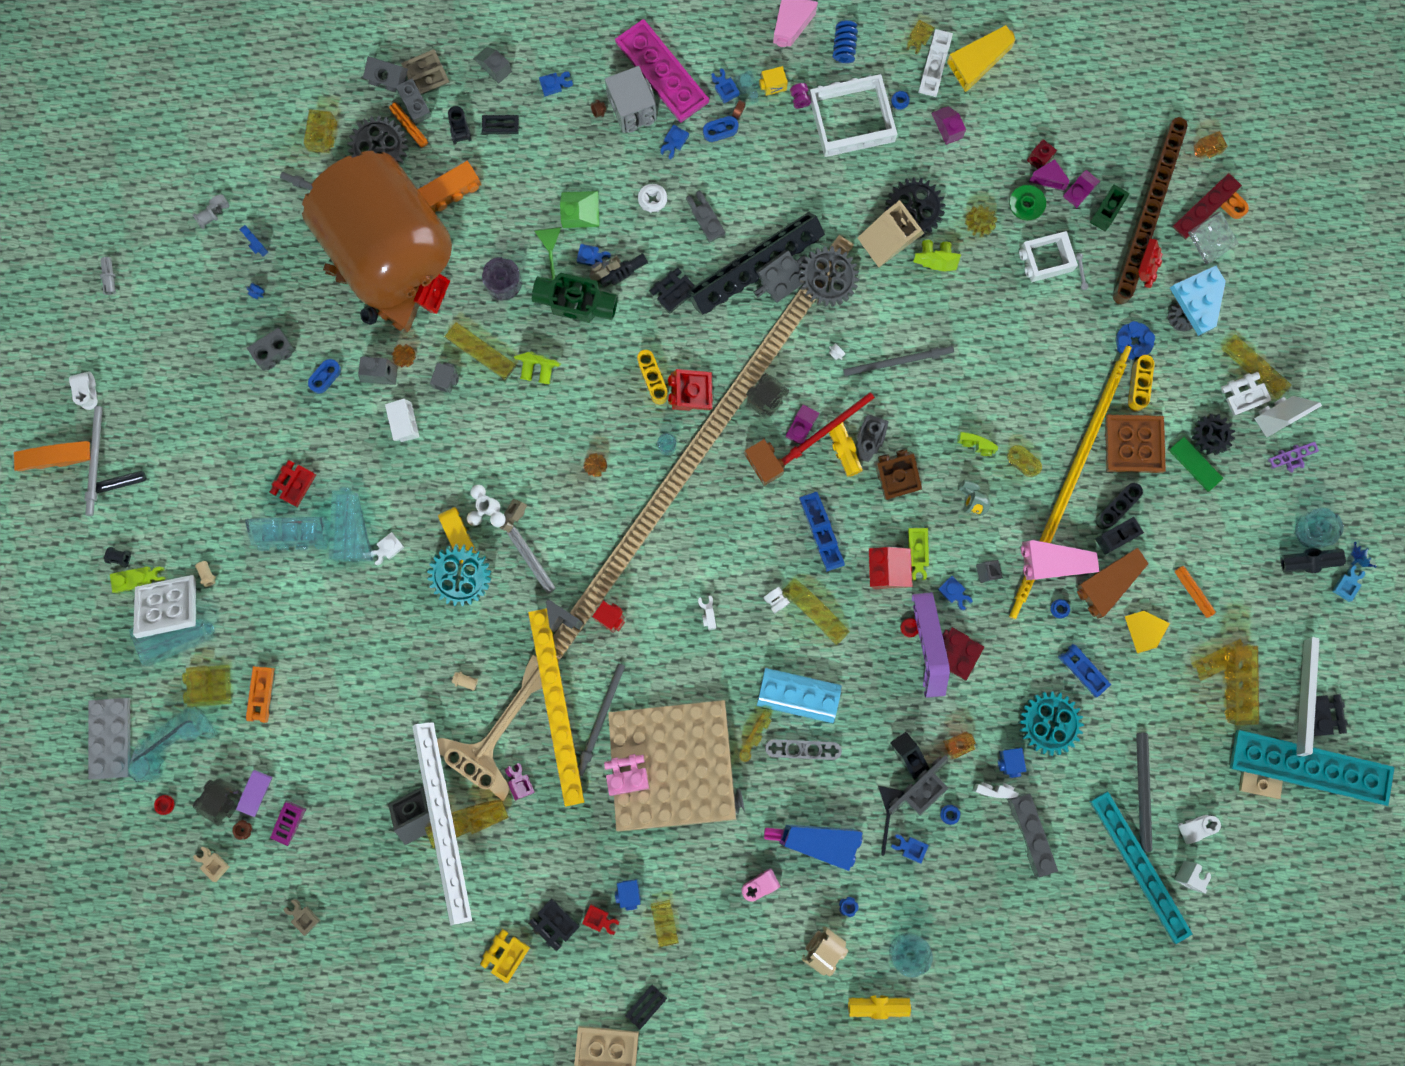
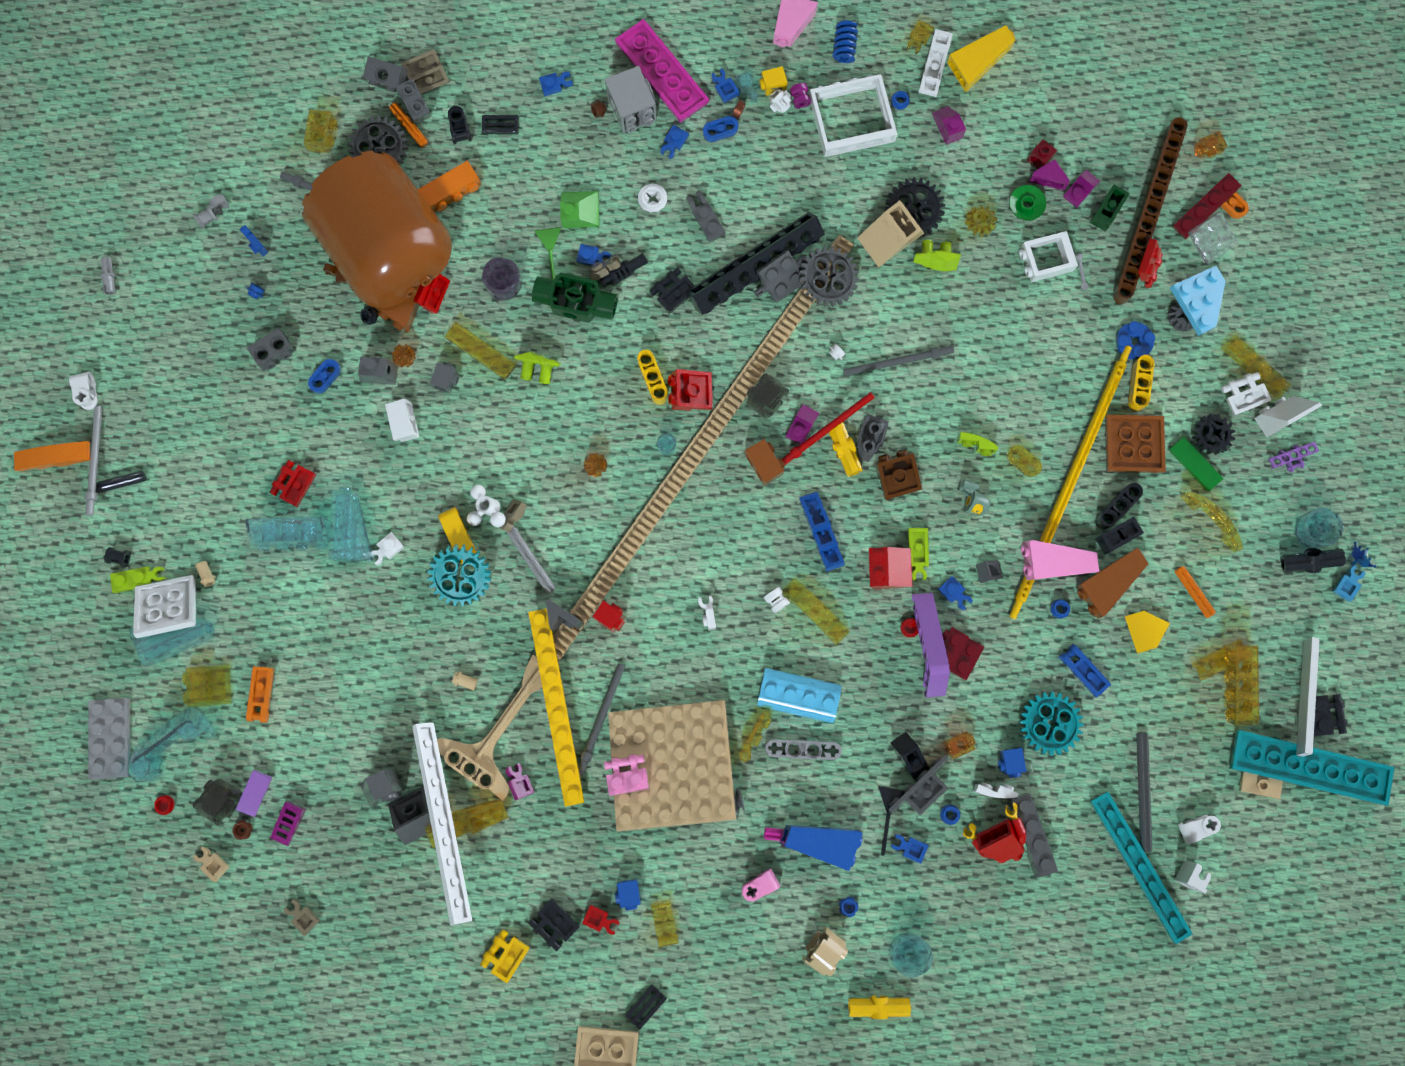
dark grey slope [474,47,512,84] -> none
none -> dark grey wedge [361,769,406,808]
none -> white gear [769,89,791,113]
none -> red torso [963,802,1026,863]
none -> clear yellow slope [1180,491,1243,553]

